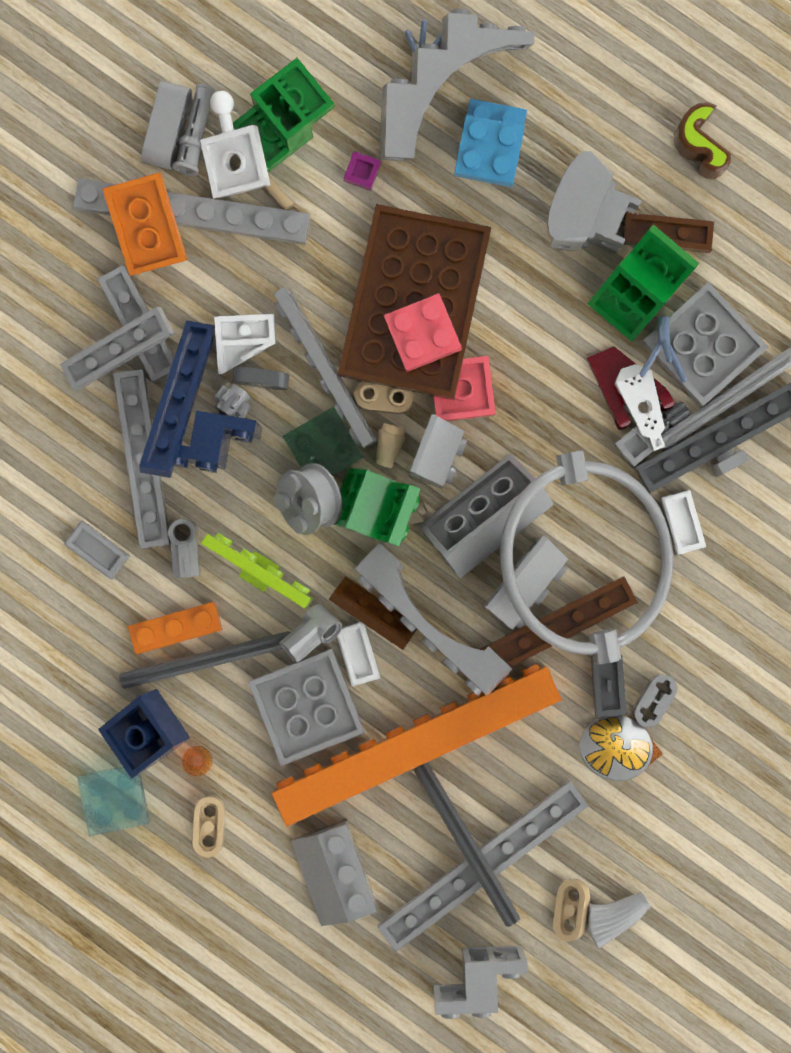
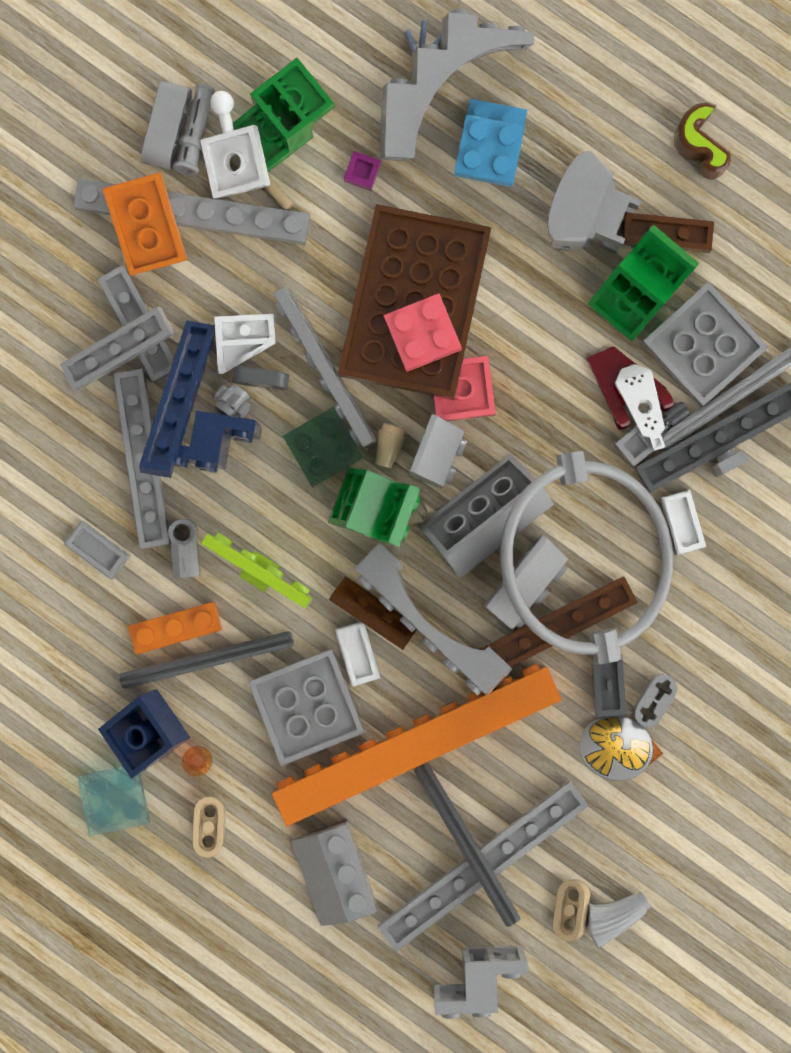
light grey wheel [274,463,342,535] -> none
light grey piece [279,604,342,663] -> none
tan plate [354,381,413,414] -> none
sand blue plant [640,316,687,382] -> none

